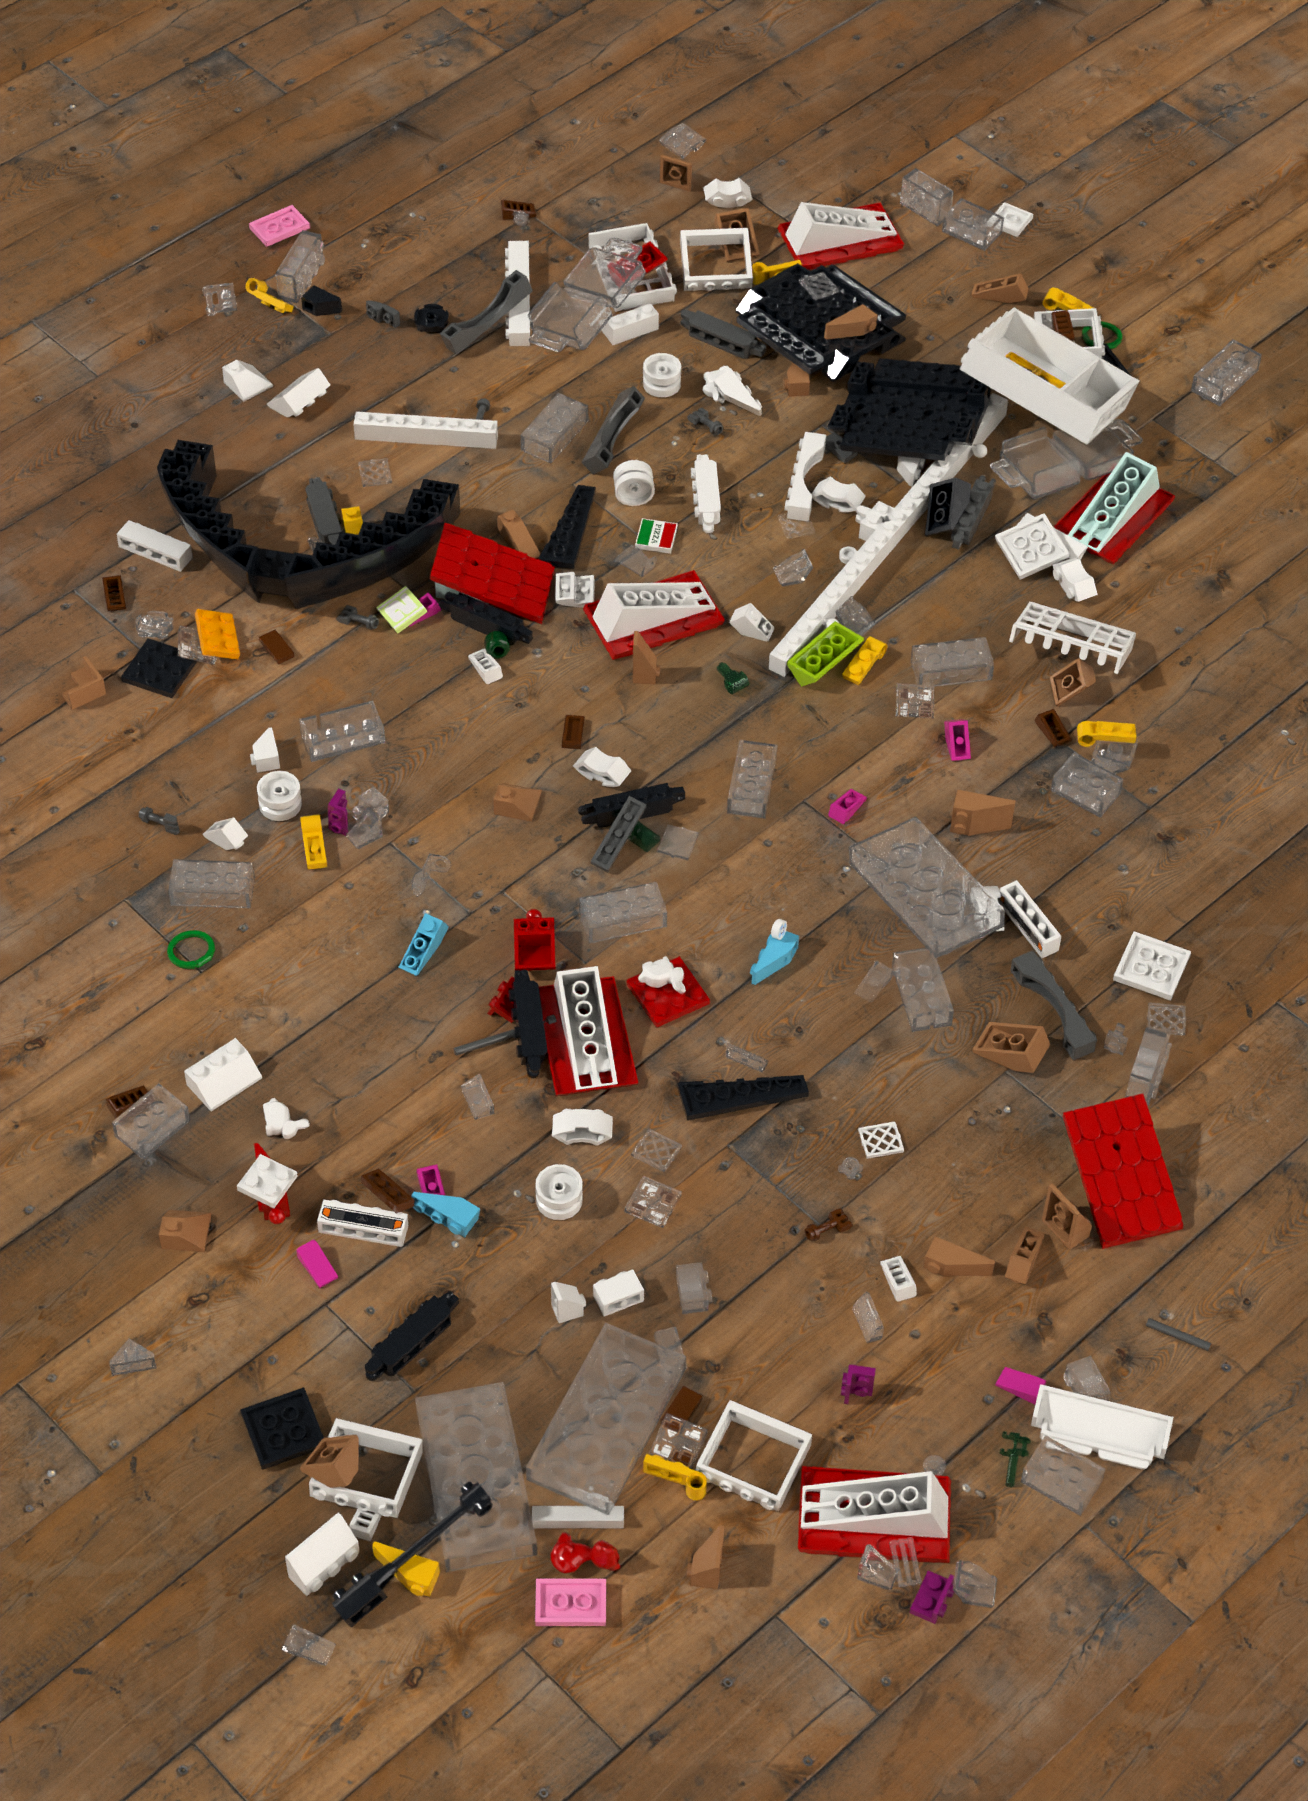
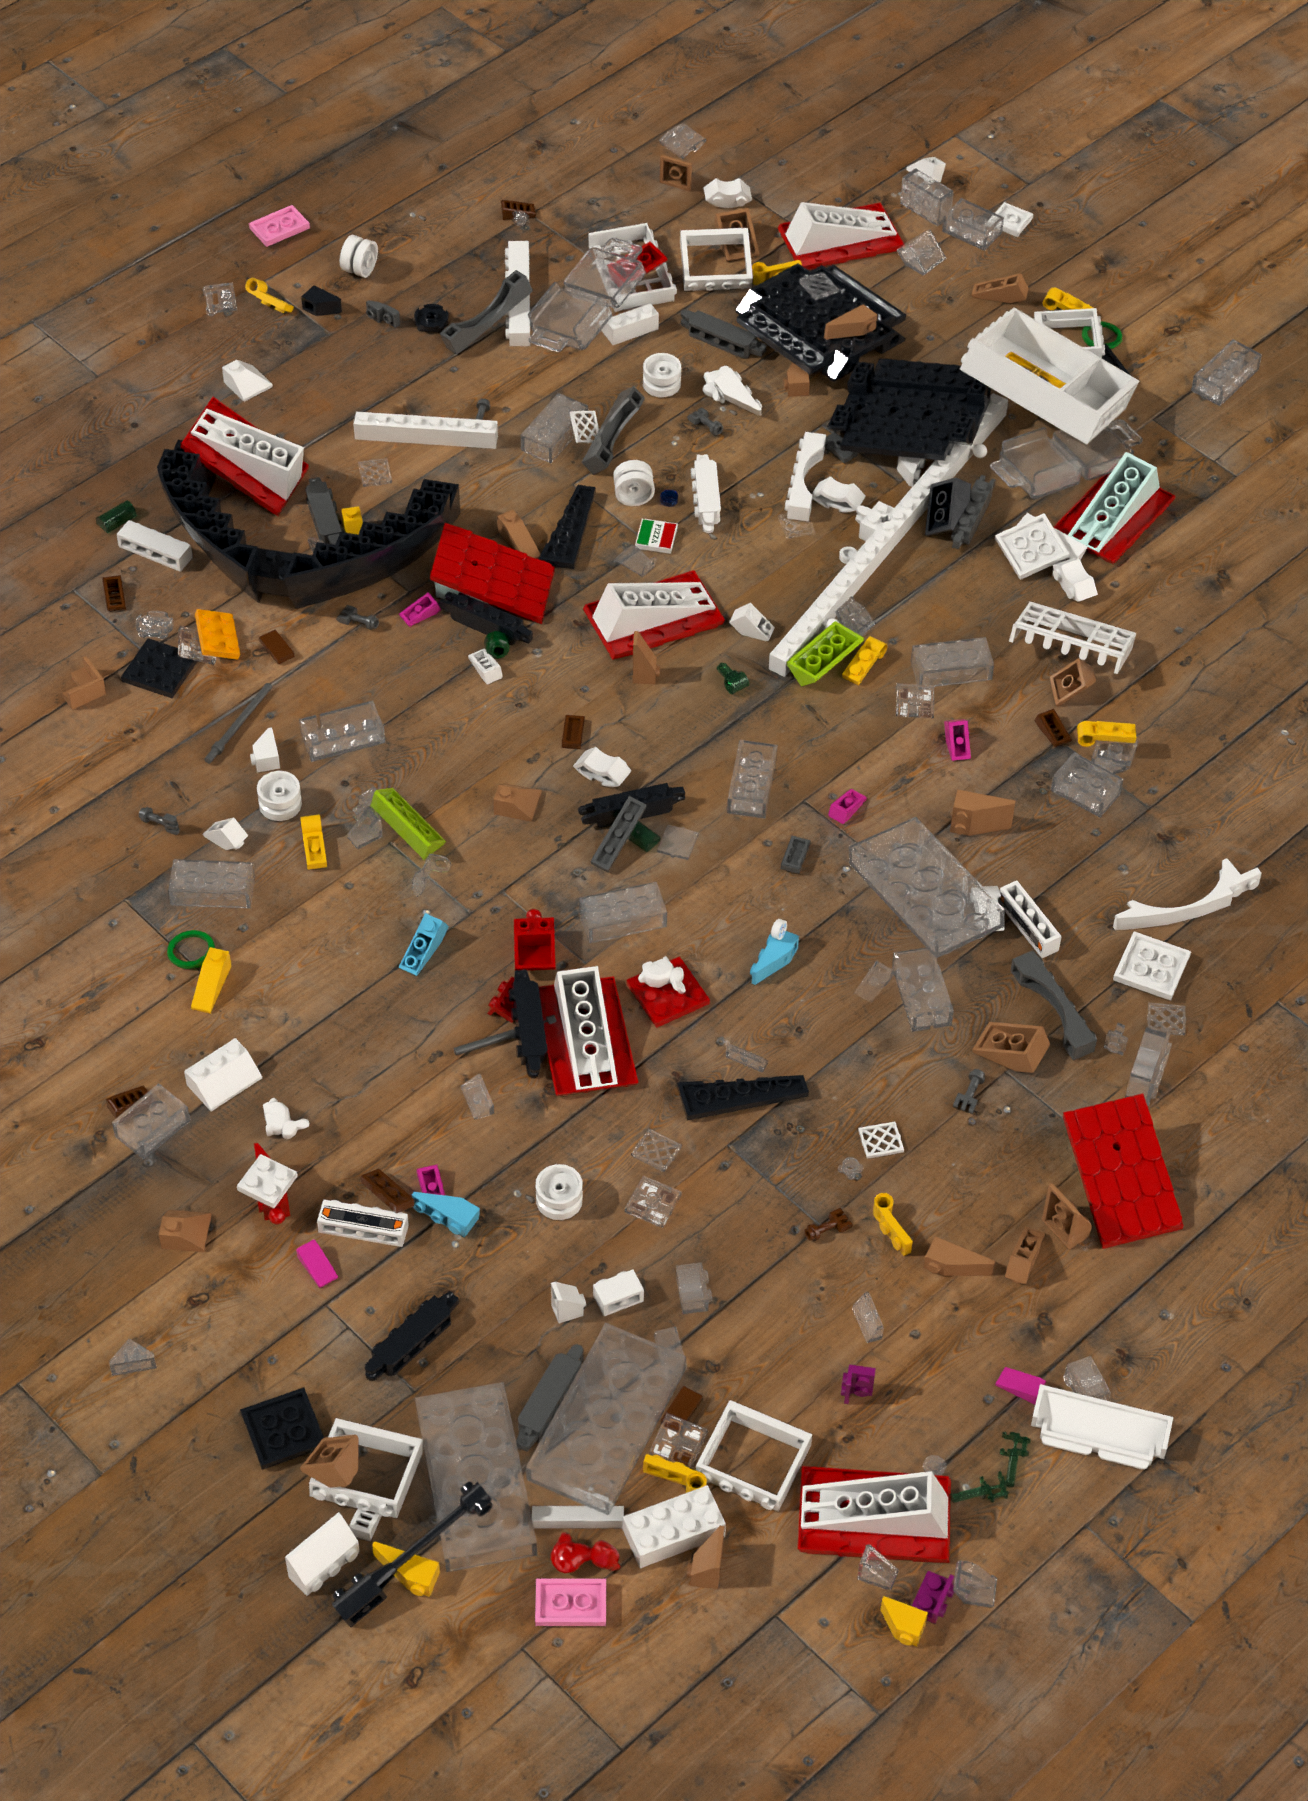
white slope [267,368,330,417] -> none
clear brick [276,230,325,304] -> none
clear slope [281,1624,336,1666] -> none
magenta bracket [328,788,348,836] -> none
tile [376,586,427,634] -> none
white brick [552,1109,613,1146] -> none
white slope [555,572,595,607] -> none
clear slope [773,549,814,587] -> none
white slope [880,1256,917,1302] -> none
clear tile [889,1537,922,1588] -> none
clear brick [1021,1435,1106,1516] -> none
reddish brown slope [1051,310,1075,341] -> none
dark grey bar [1146,1318,1211,1351] -> none
none -> clear green brick [96,500,137,533]
none -> white piece [181,397,309,516]
none -> yellow slope [191,947,231,1014]
none -> dark grey bar [204,683,272,764]
none -> white wheel [339,235,378,278]
none -> lime slope [370,788,446,860]
none -> dark grey hinge [515,1344,584,1452]
none -> white window [569,410,599,444]
none -> white brick [622,1485,726,1568]
none -> clear blue tile [660,489,678,507]
none -> dark grey plate [780,836,811,874]
none -> yellow plate [873,1193,913,1256]
none -> yellow slope [881,1596,928,1647]
none -> clear slope [897,229,946,275]
none -> white slope [907,157,946,185]
none -> clear green piece [950,1471,1009,1503]
none -> dark grey hinge [953,1069,985,1114]
none -> white slope [1113,859,1262,930]

